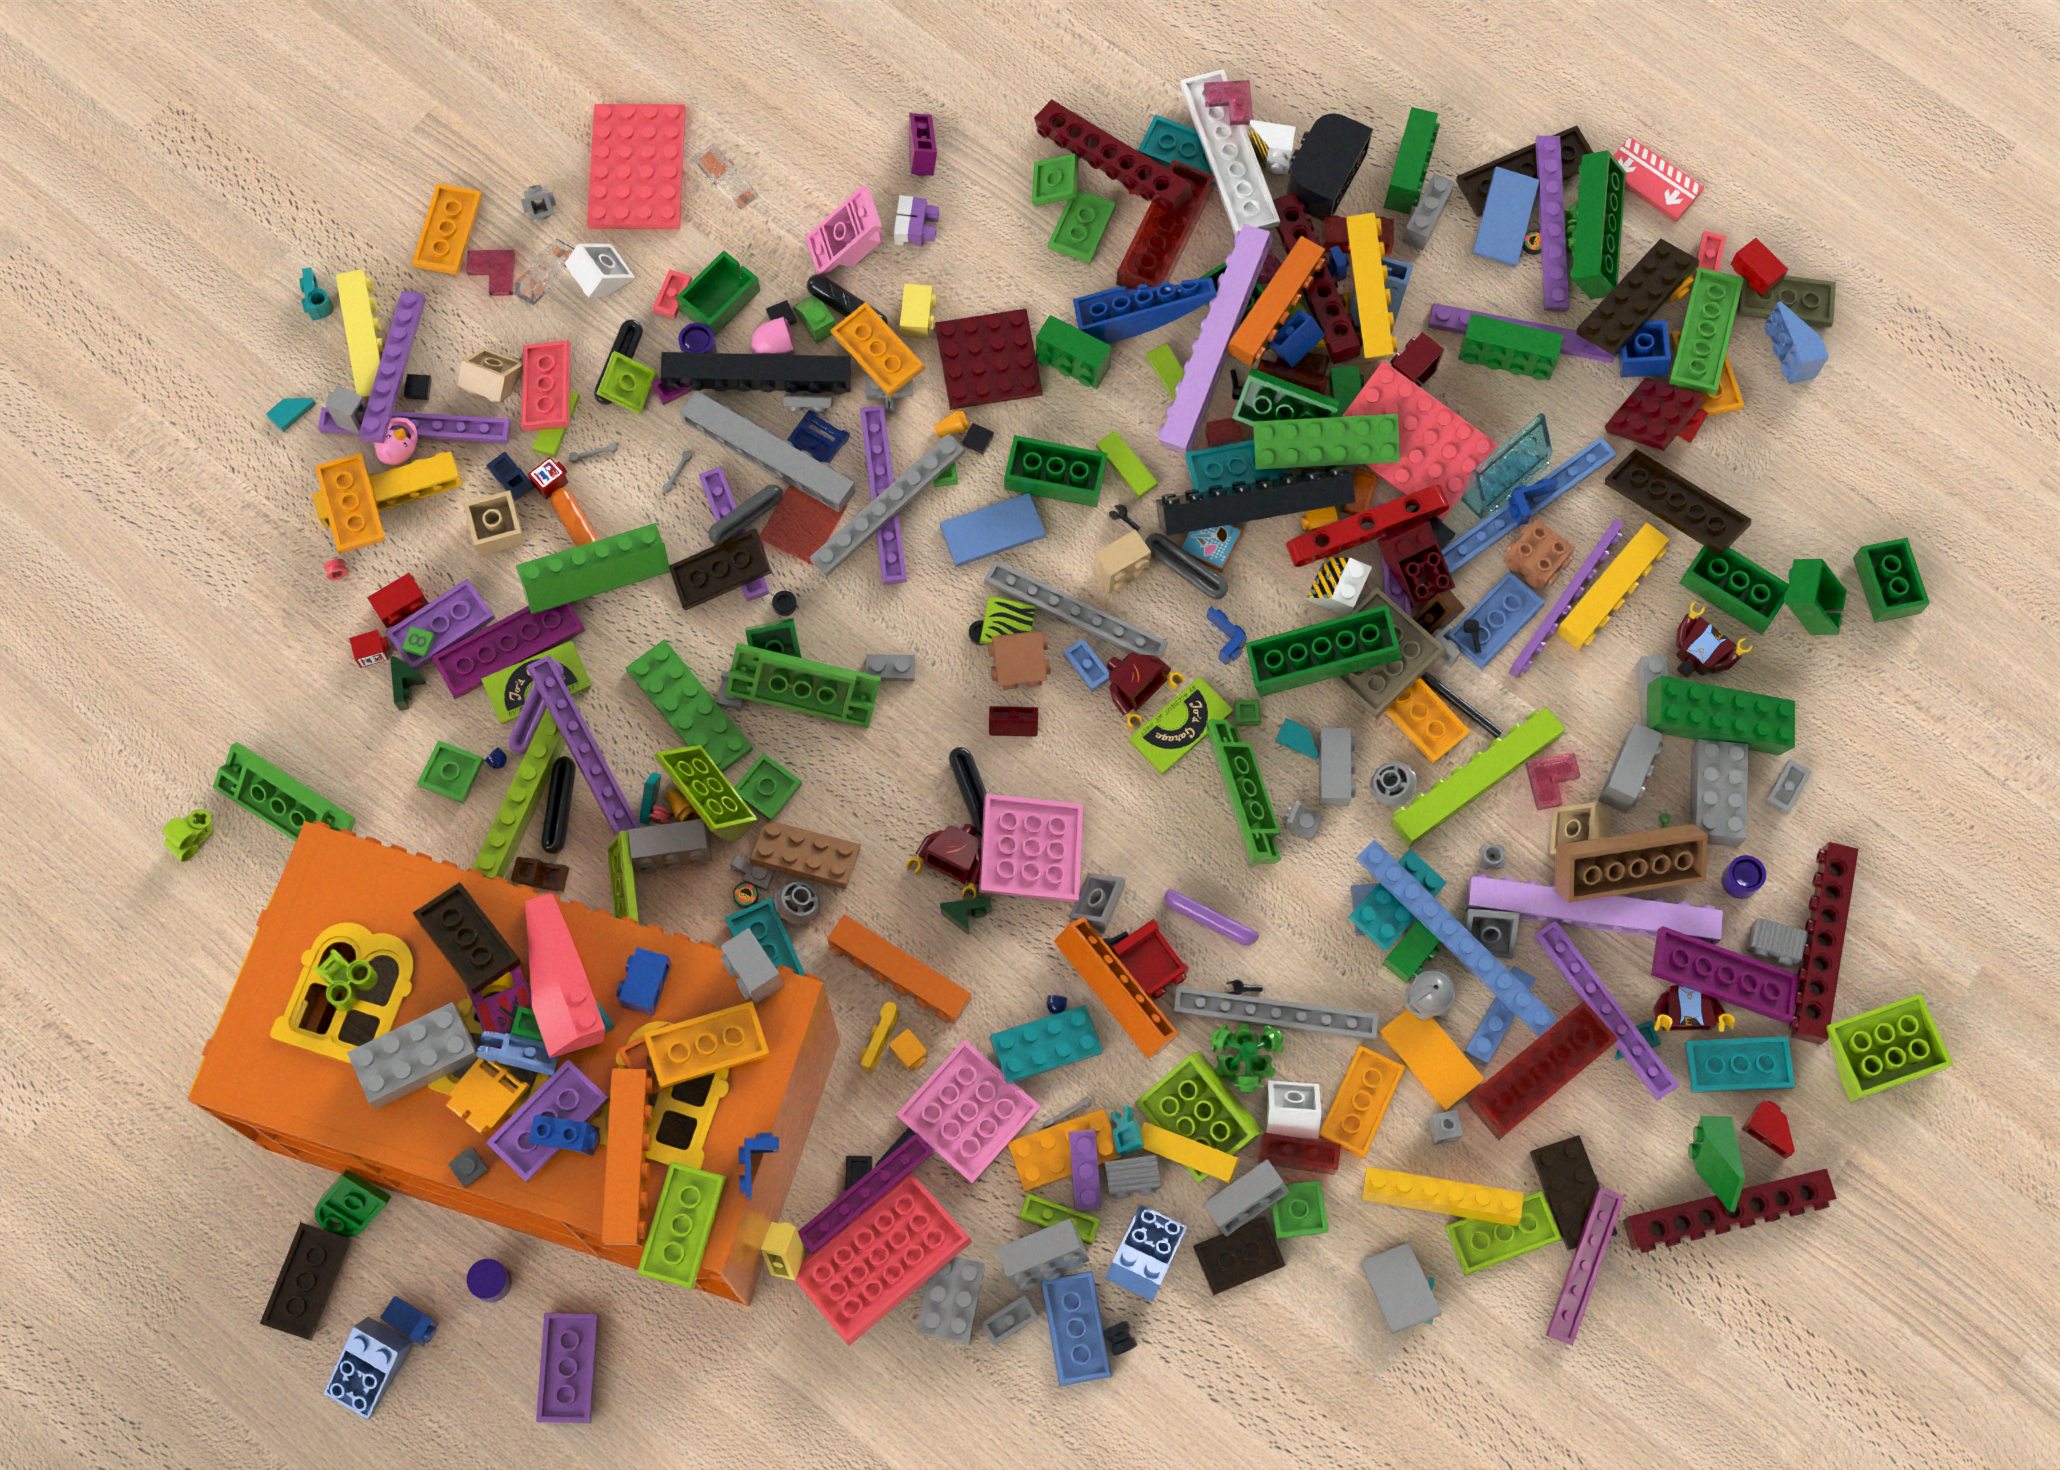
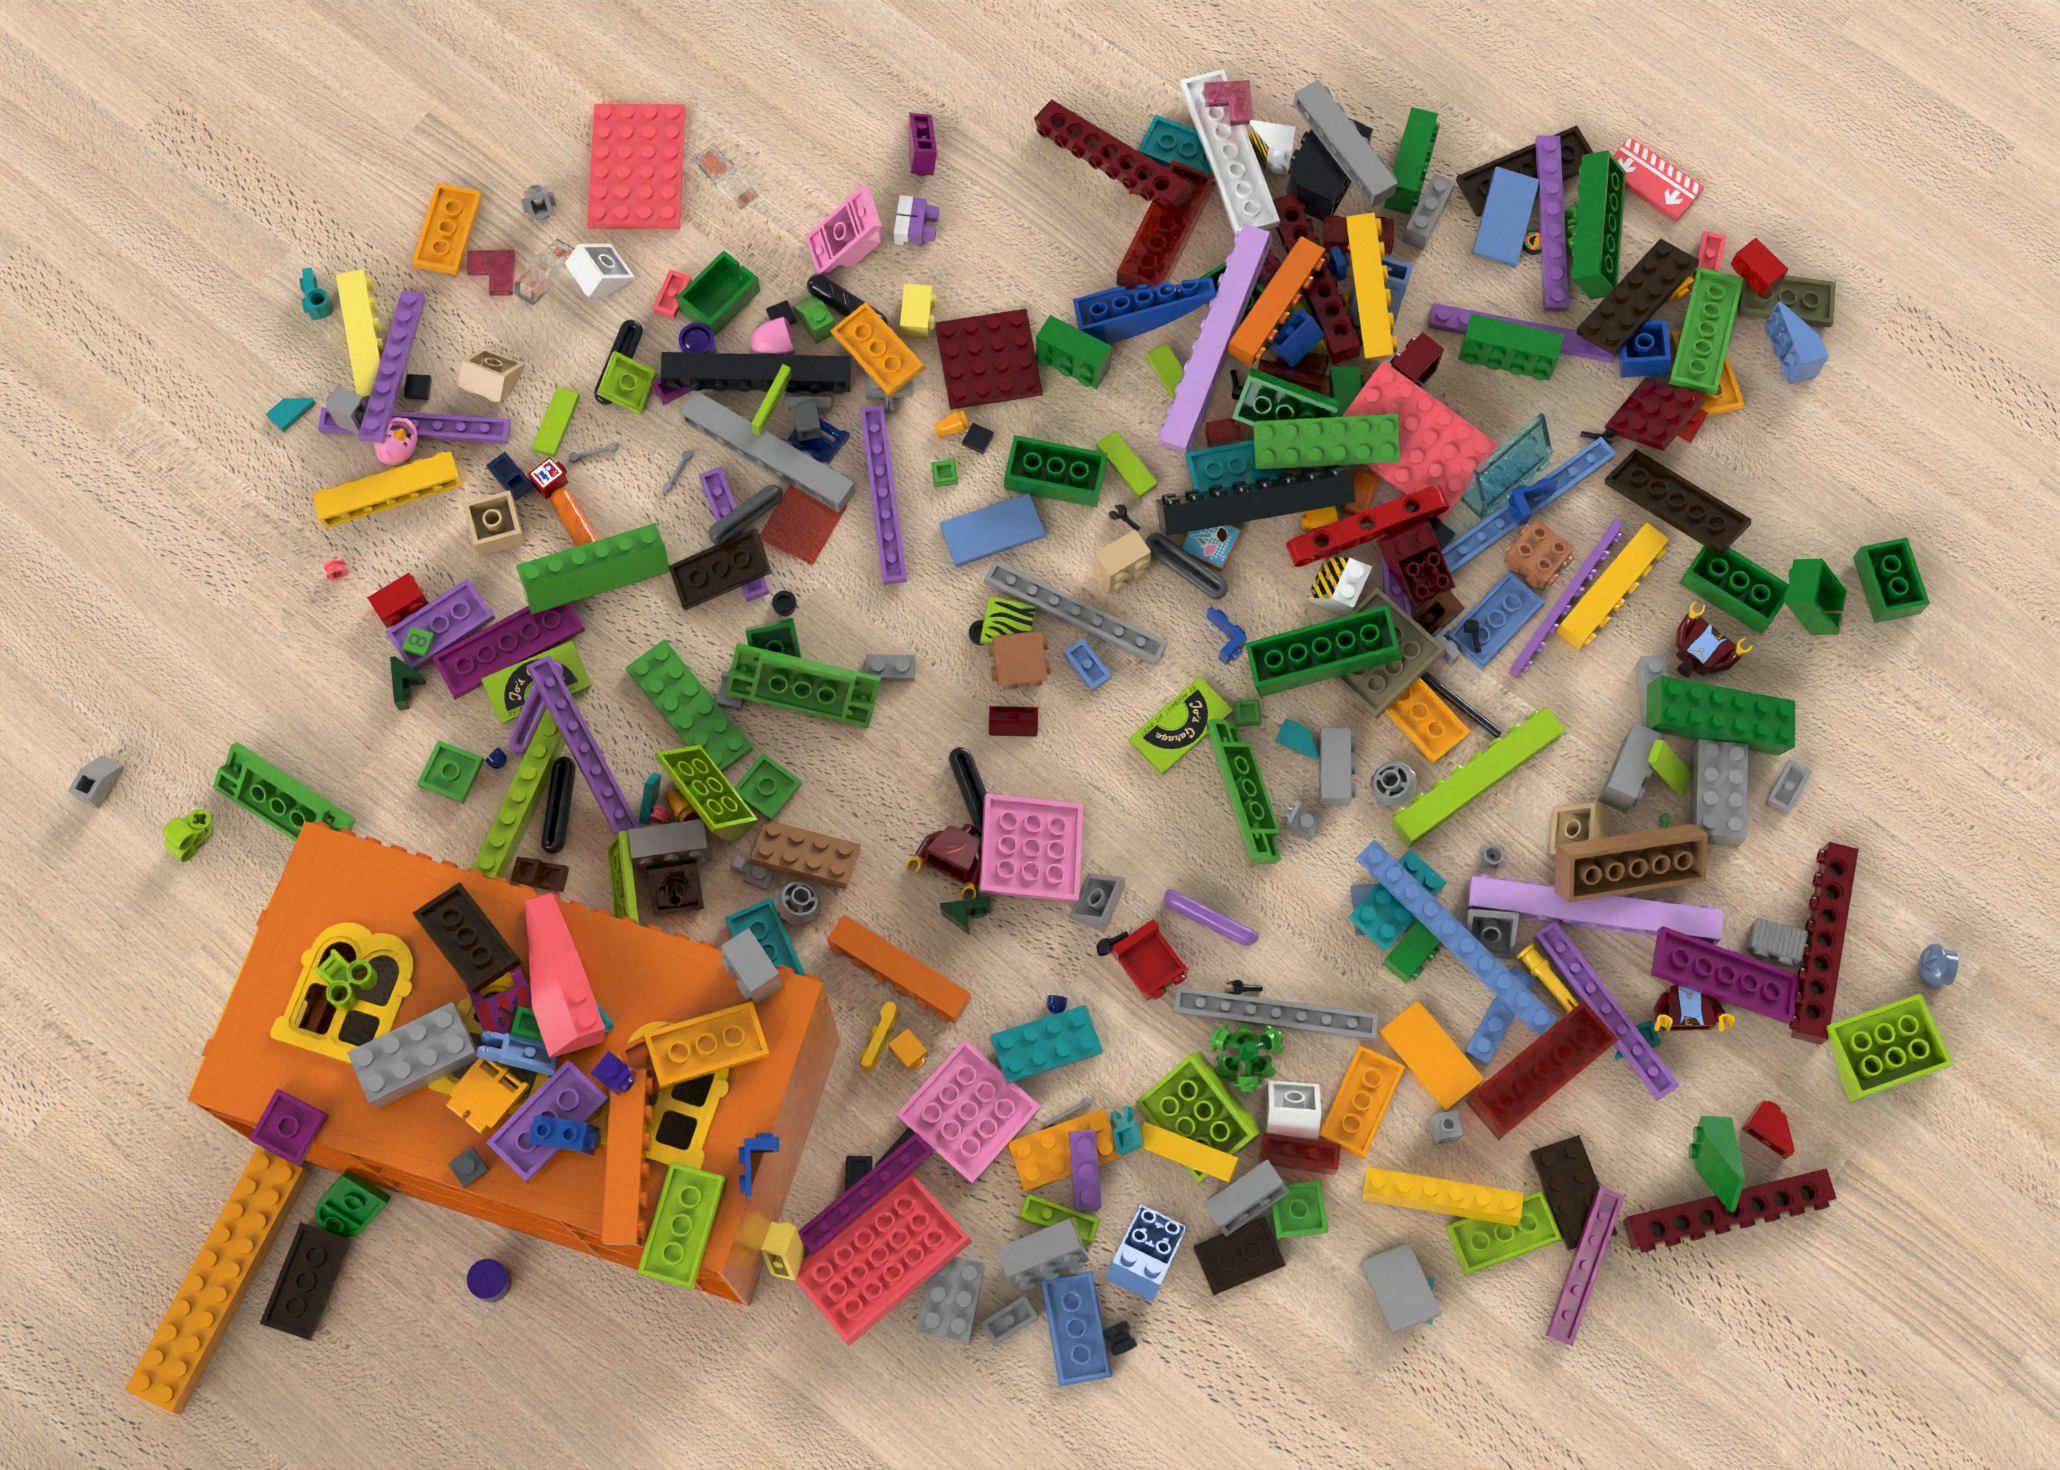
light orange plate [315,452,386,554] -> none
medium blue slope [323,1317,413,1419] -> none
red brick [349,630,390,668] -> none
blue bracket [381,1296,439,1346] -> none
coral tile [521,340,571,431] -> none
medium lavender plate [536,1313,599,1424] -> none
blue brick [616,947,672,1016] -> none
tile [733,882,759,909] -> none
light grey plate [810,434,965,576] -> none
bright green plate [1032,153,1079,206] -> none
bright green plate [1048,189,1116,264] -> none
orange brick [1054,917,1179,1059] -> none
light grey brick [1104,1155,1161,1199] -> none
dark red torso [1107,653,1183,730] -> none
light grey helmet [1405,971,1455,1021] -> none
clear pink plate [1525,753,1581,810] -> none
teal plate [1685,1036,1795,1093] -> none
dark purple piece [1721,855,1766,899] -> none
none -> light grey slope [68,755,125,809]
none -> light orange brick [125,1146,311,1415]
none -> magenta tile [249,1089,329,1166]
none -> dark purple bracket [591,1051,637,1096]
none -> dark brown plate [646,859,704,916]
none -> lime tile [751,364,791,436]
none -> dark grey brick [792,401,822,441]
none -> light grey brick [1293,80,1398,207]
none -> yellow pin [1516,943,1580,1014]
none -> black hand [1580,429,1616,446]
none -> lime tile [1648,739,1692,795]
none -> sand blue piece [1918,944,1958,989]

